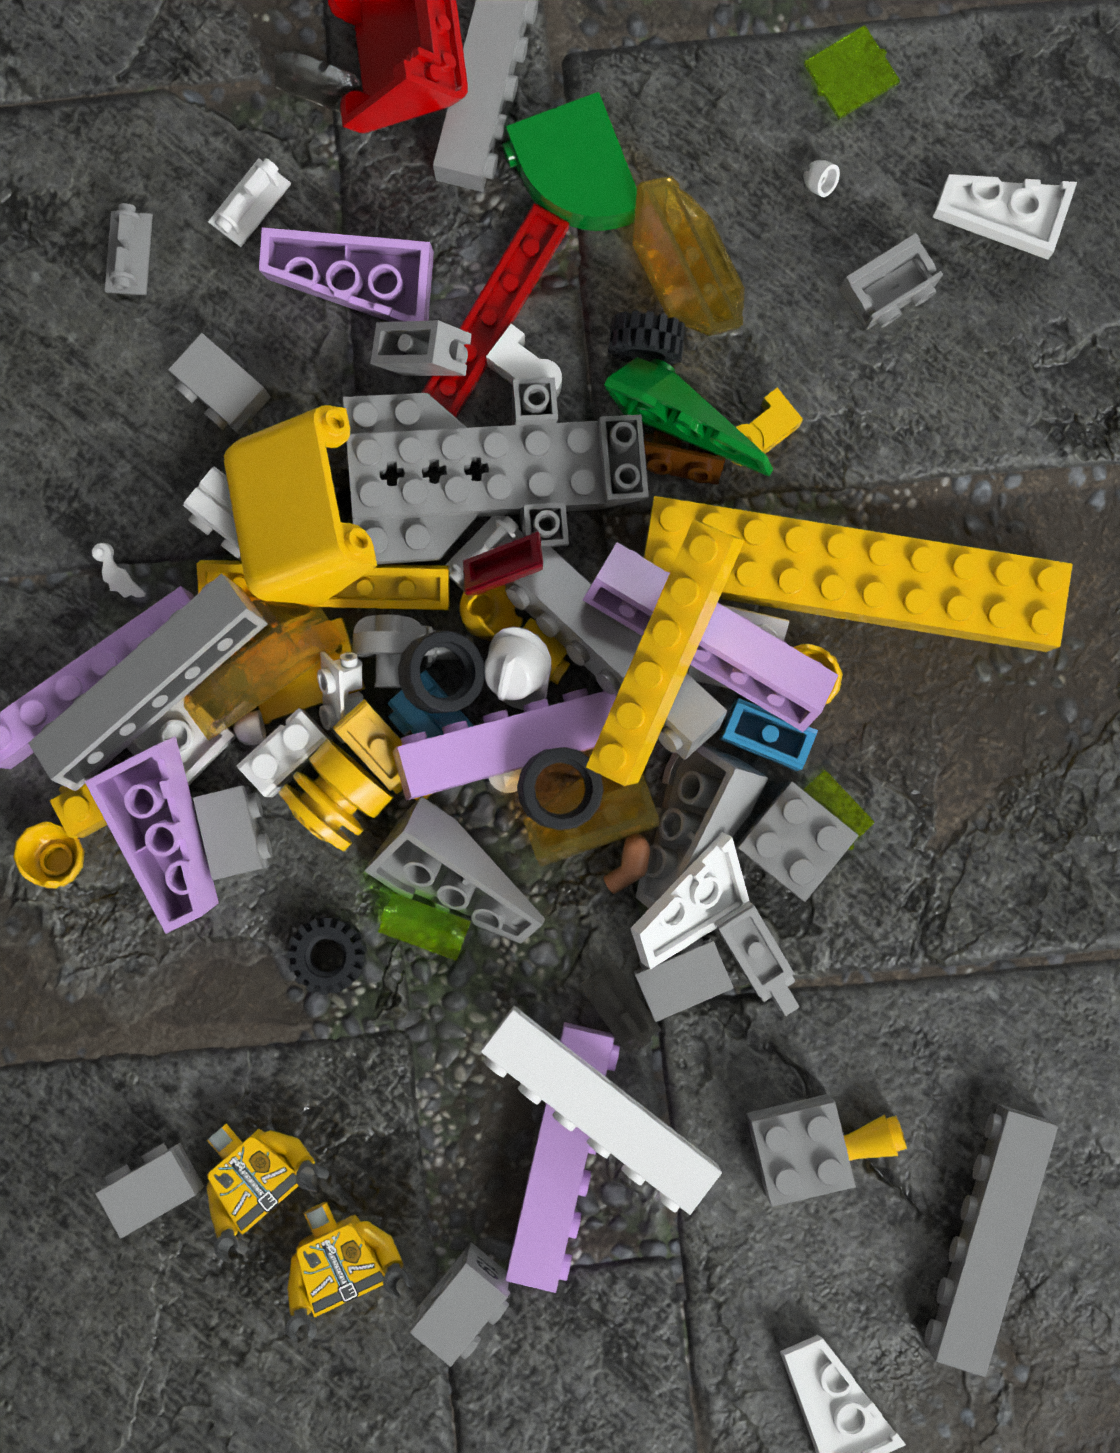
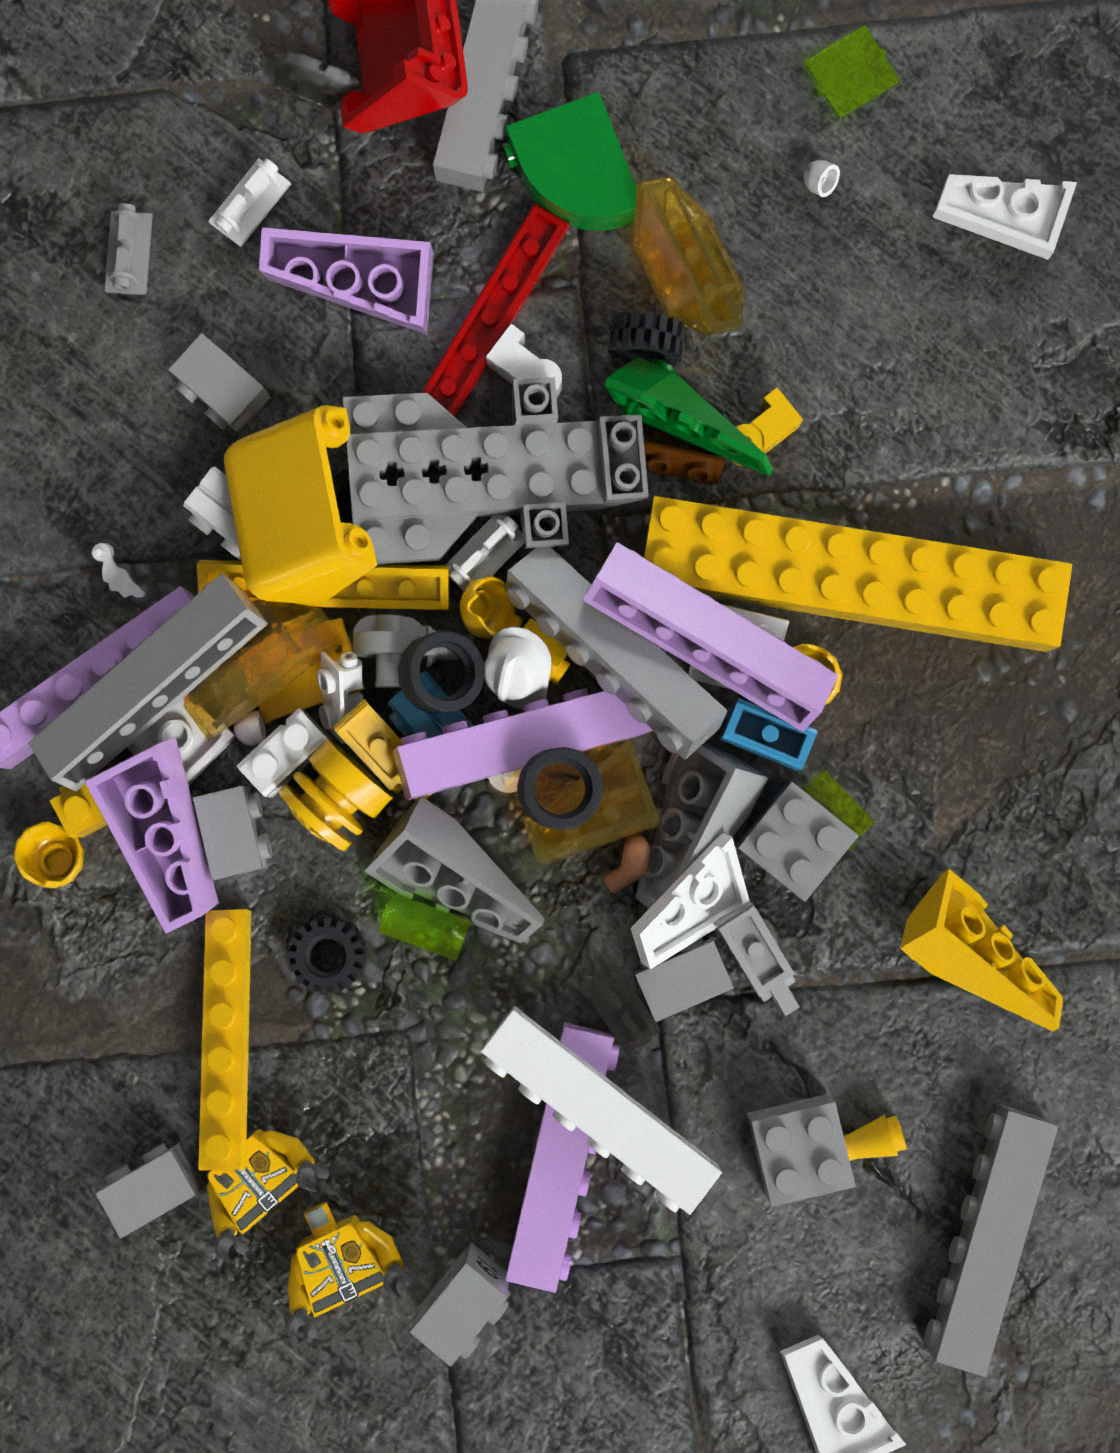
light grey brick [370,320,472,376] -> none
dark red tile [463,532,543,595] -> none
yellow brick [586,520,744,786] -> none
light grey hinge [839,233,943,330] -> none
none -> yellow plate [198,909,252,1171]
none -> yellow wedge [900,869,1063,1032]

